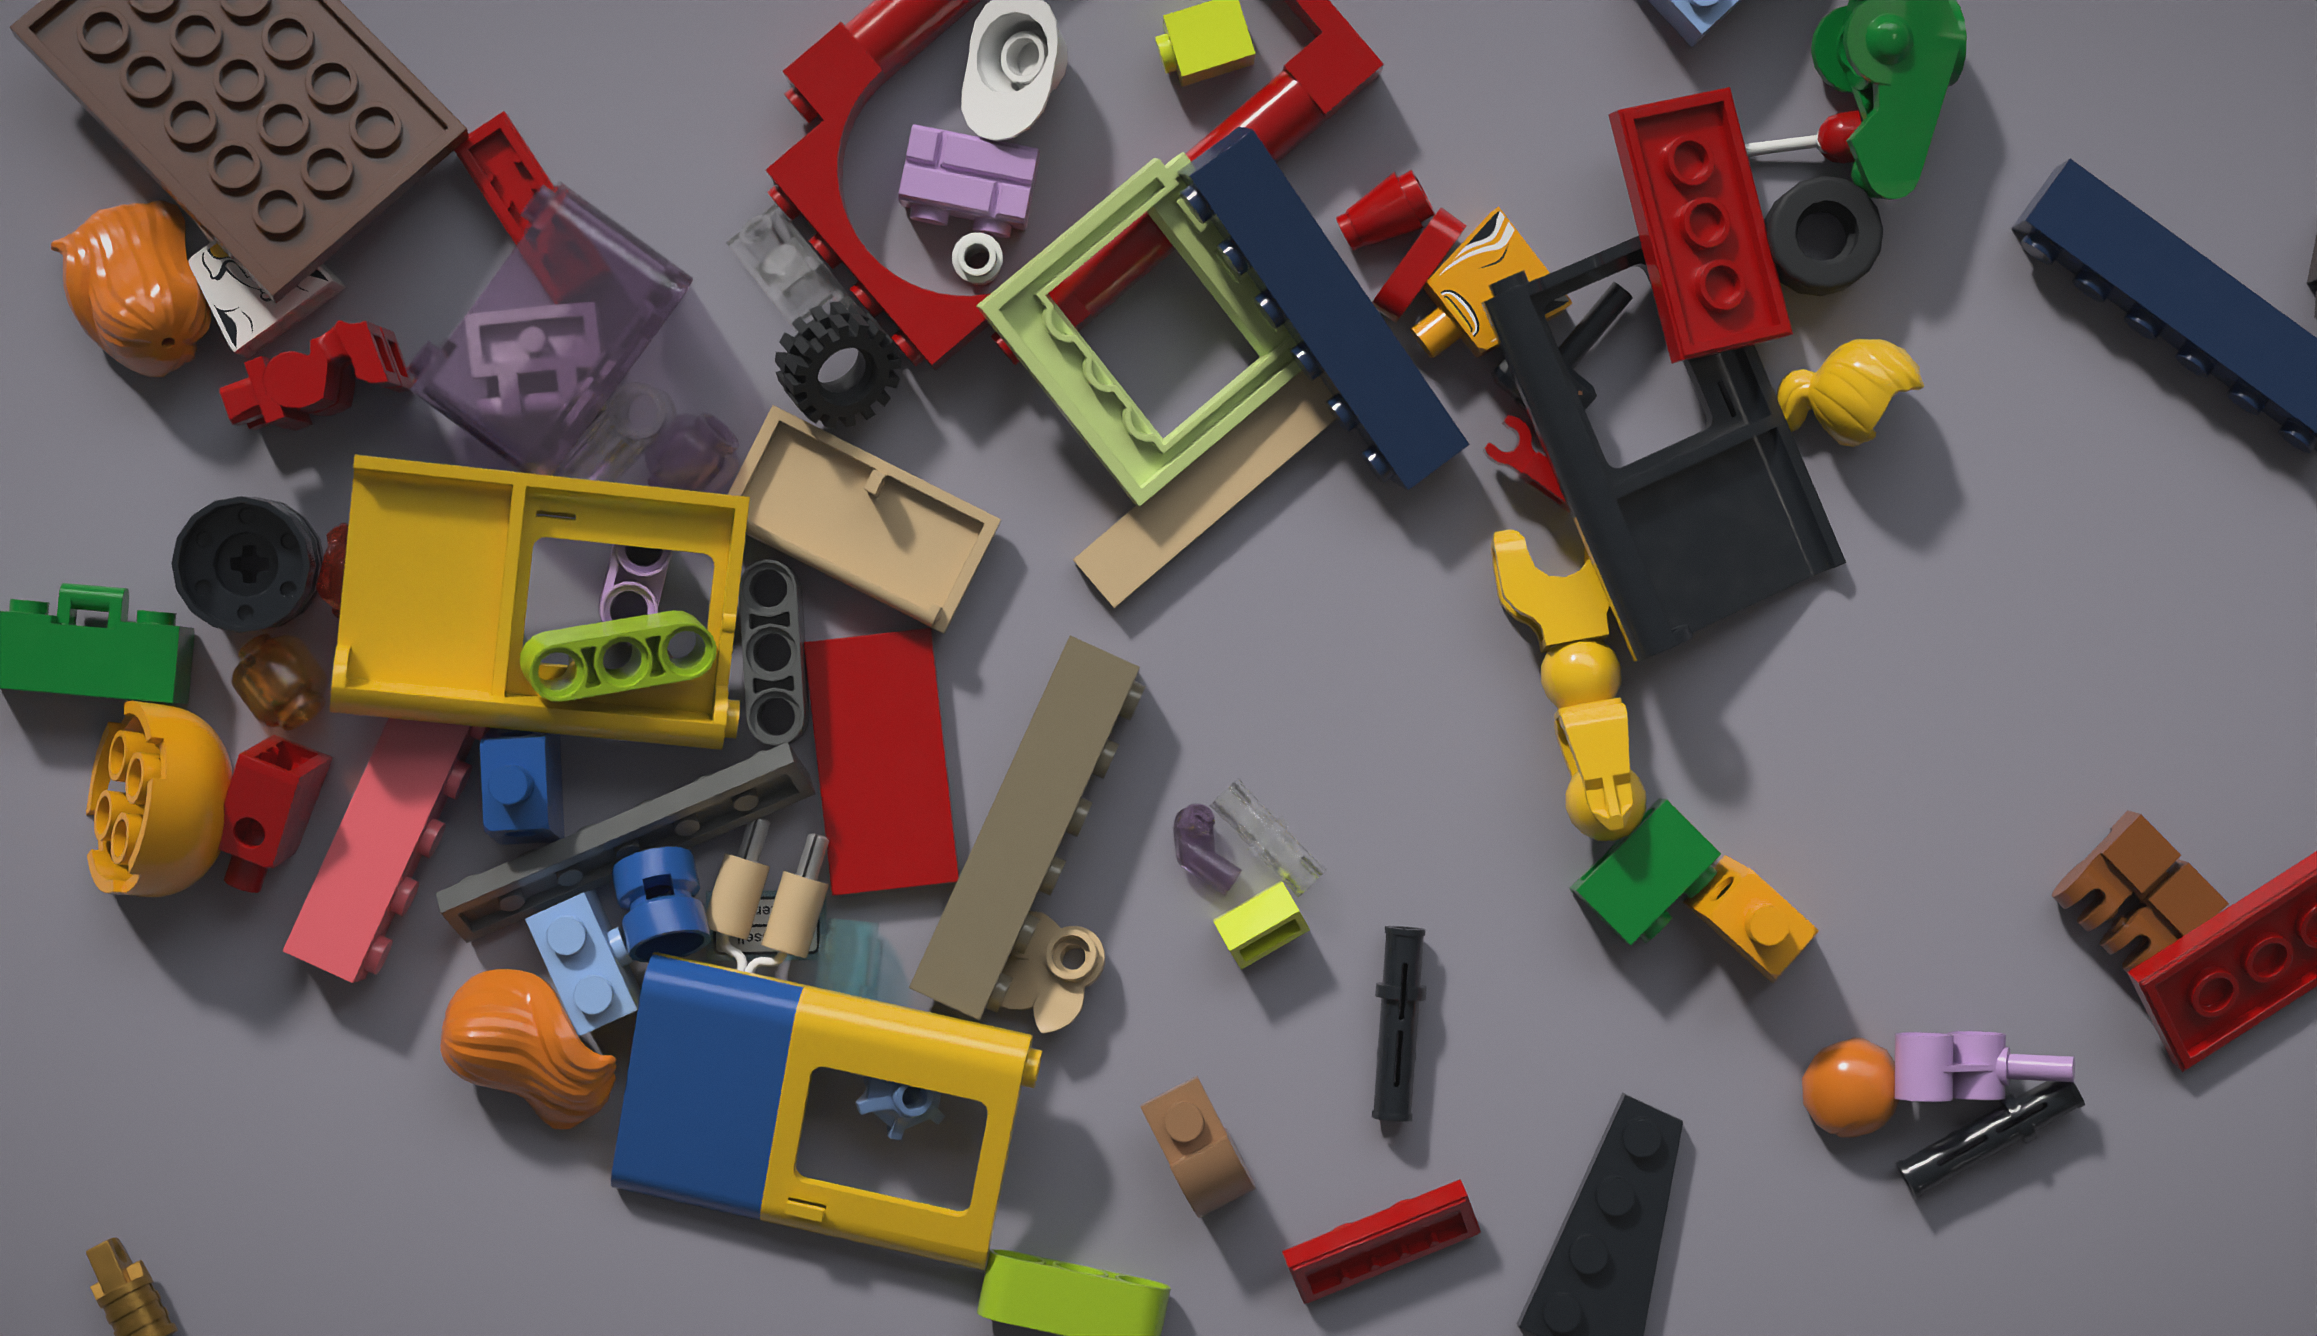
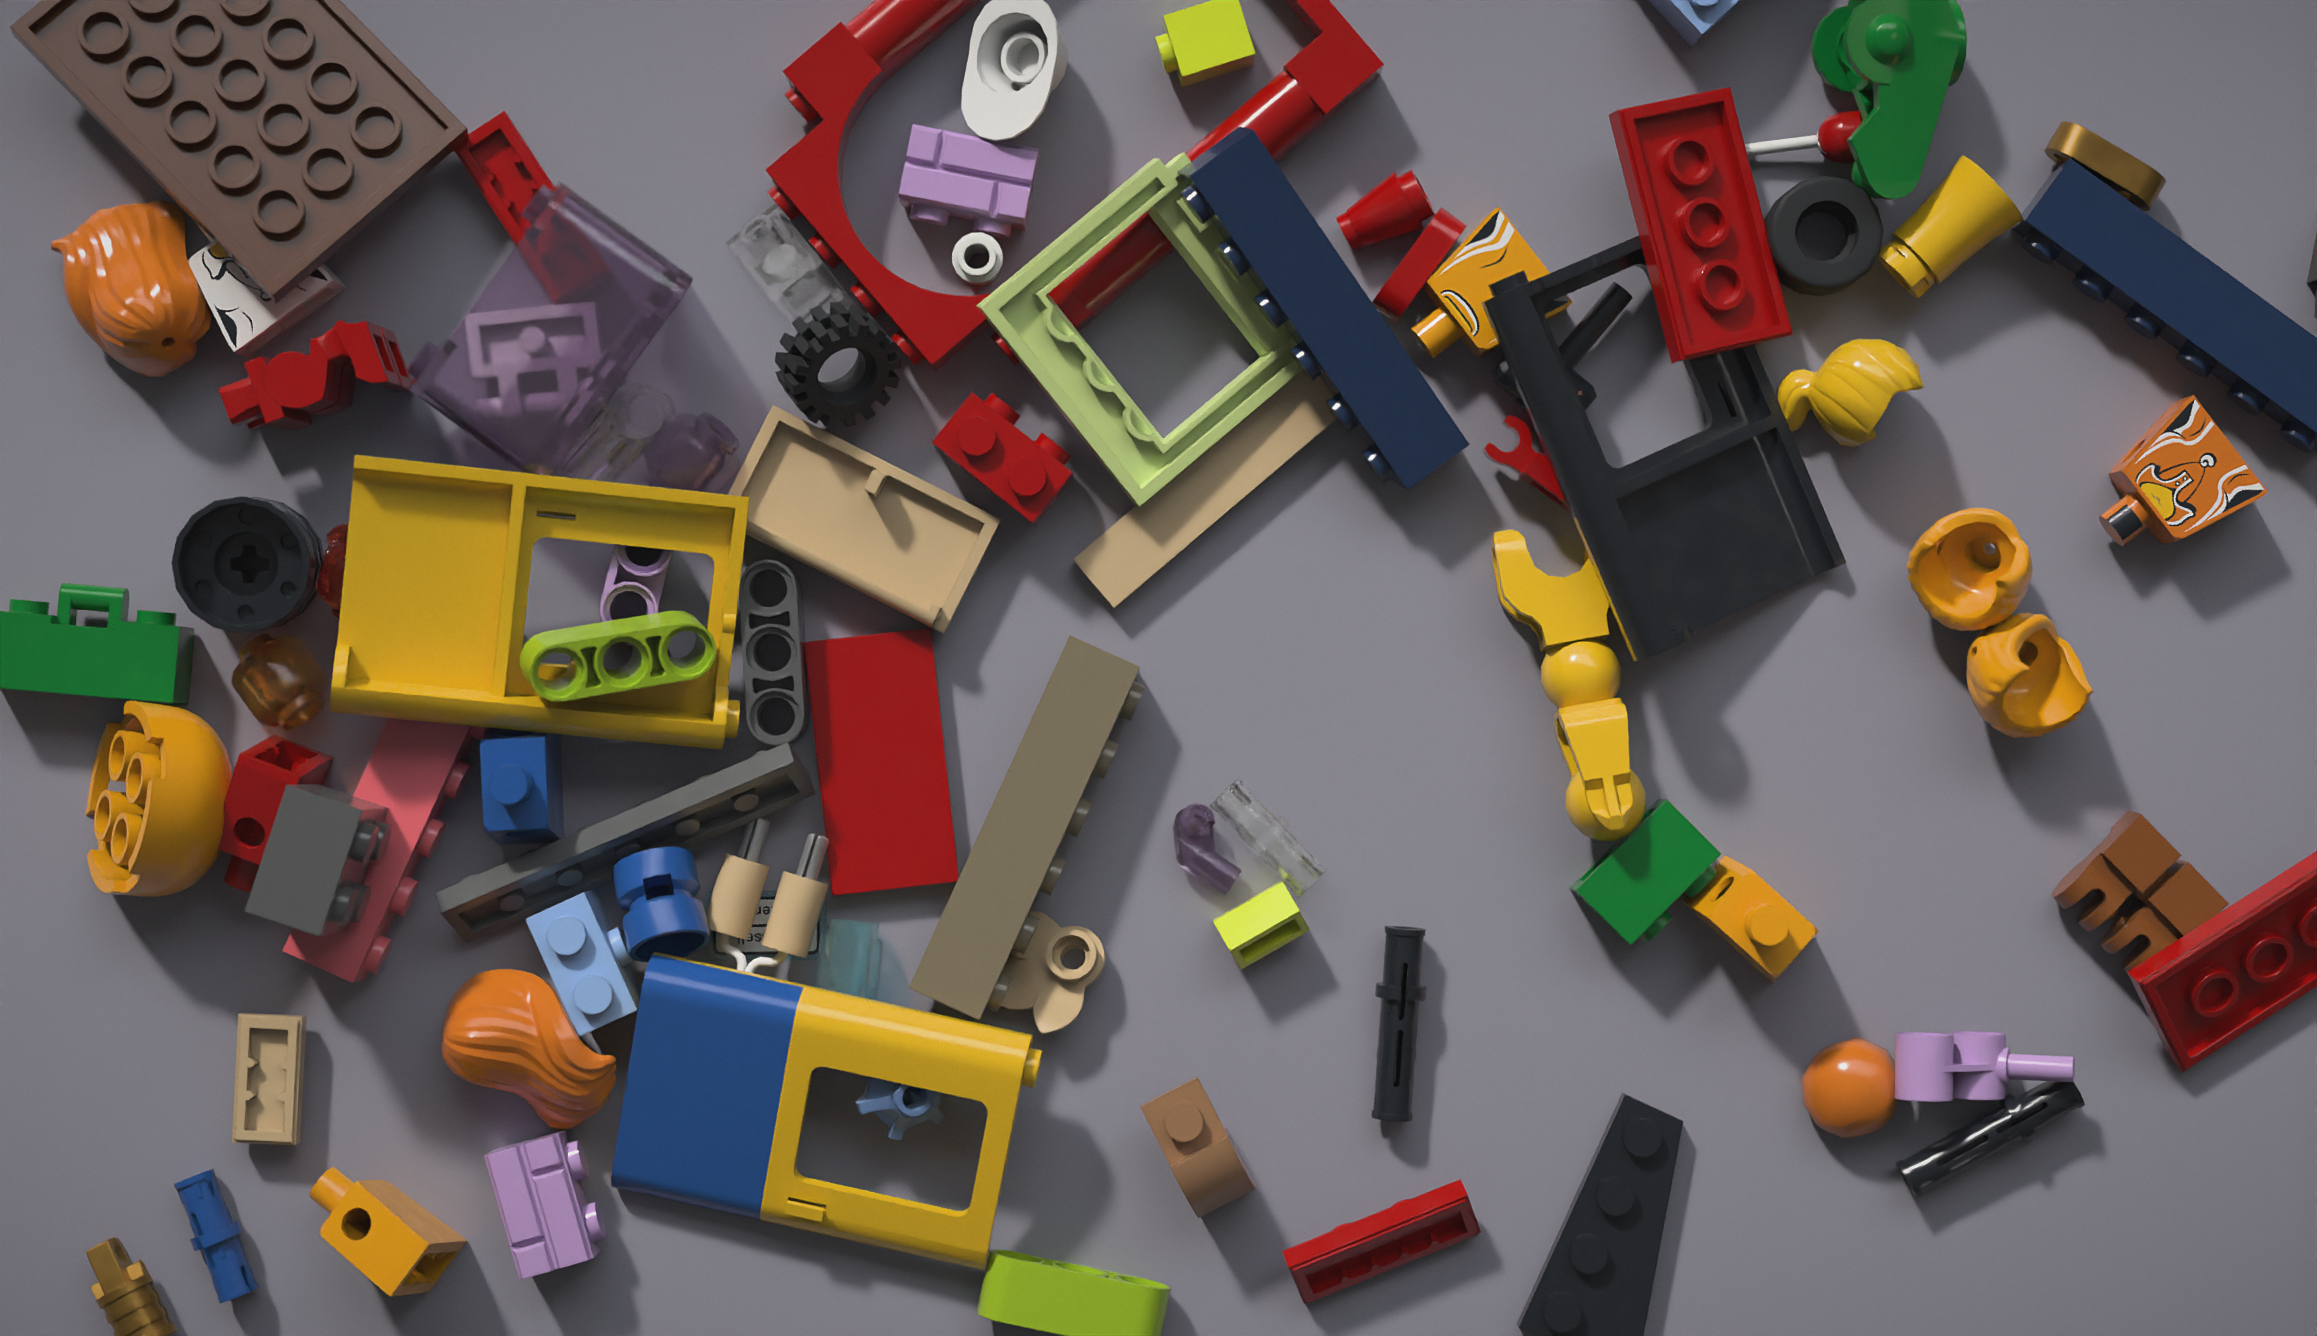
none -> blue pin [174,1168,259,1303]
none -> tan plate [232,1013,307,1145]
none -> dark grey brick [244,784,391,937]
none -> light orange torso [309,1167,467,1297]
none -> lavender brick [484,1129,607,1280]
none -> red brick [932,392,1074,527]
none -> yellow plant [1877,155,2023,299]
none -> light orange piece [1906,507,2033,631]
none -> light orange piece [1966,612,2093,738]
none -> pearl gold beam [2045,121,2166,211]
none -> orange torso [2099,395,2268,546]

